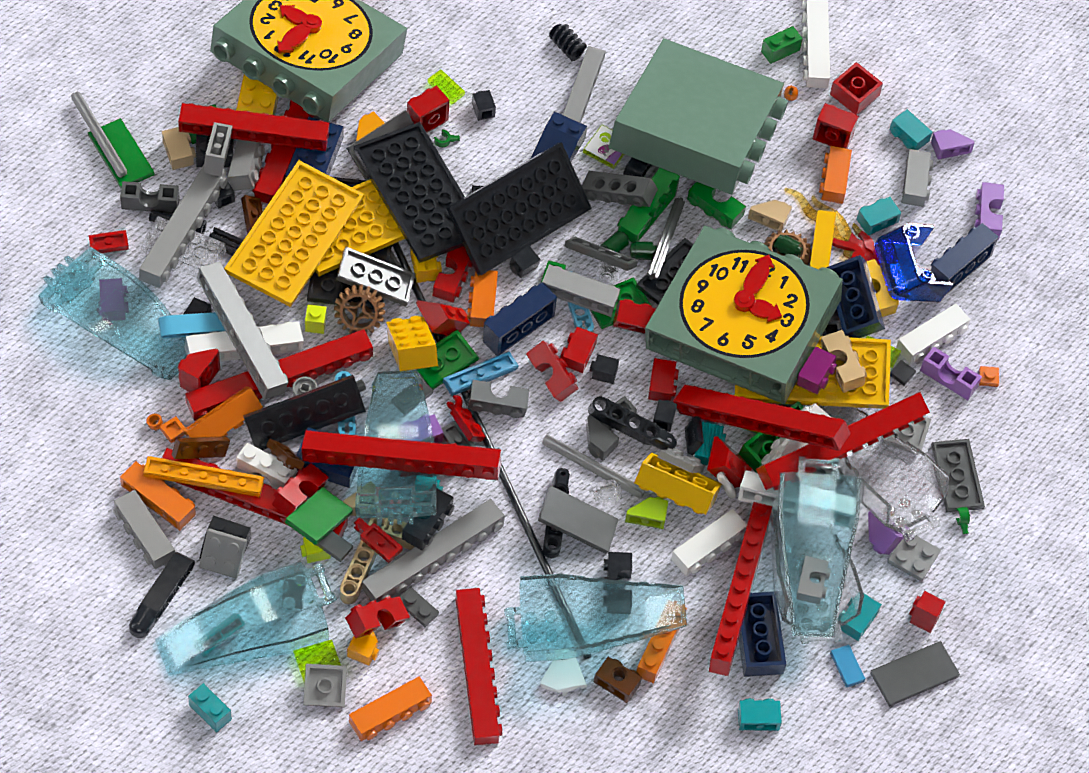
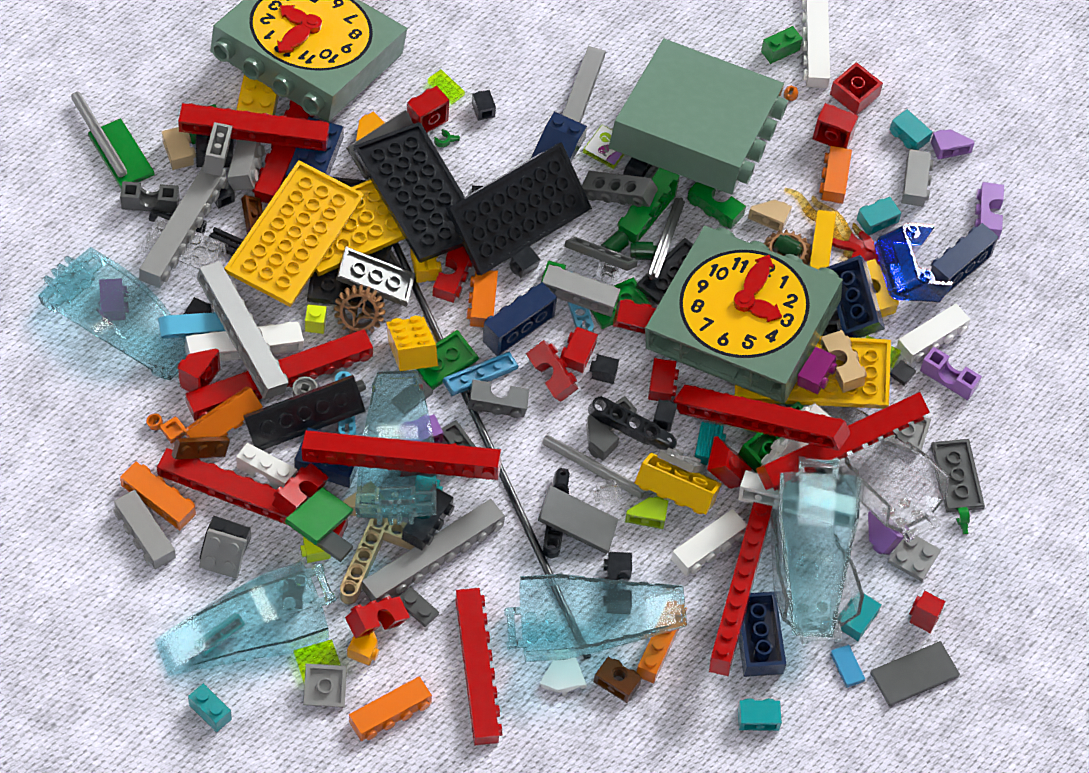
red plate [88,230,129,255] -> none
black piece [129,552,195,638] -> none
light orange tile [143,456,264,497] -> none
reddish brown plate [266,439,305,470] -> none
red plate [354,517,403,563] -> none
red slope [416,300,470,336] -> none
red plate [447,395,486,442] -> none
black piece [549,24,587,62] -> none
black tile [685,416,704,456] -> none
white piece [717,472,736,499] -> none
light grey brick [796,556,831,604] -> none
orange plate [979,366,999,387] -> none

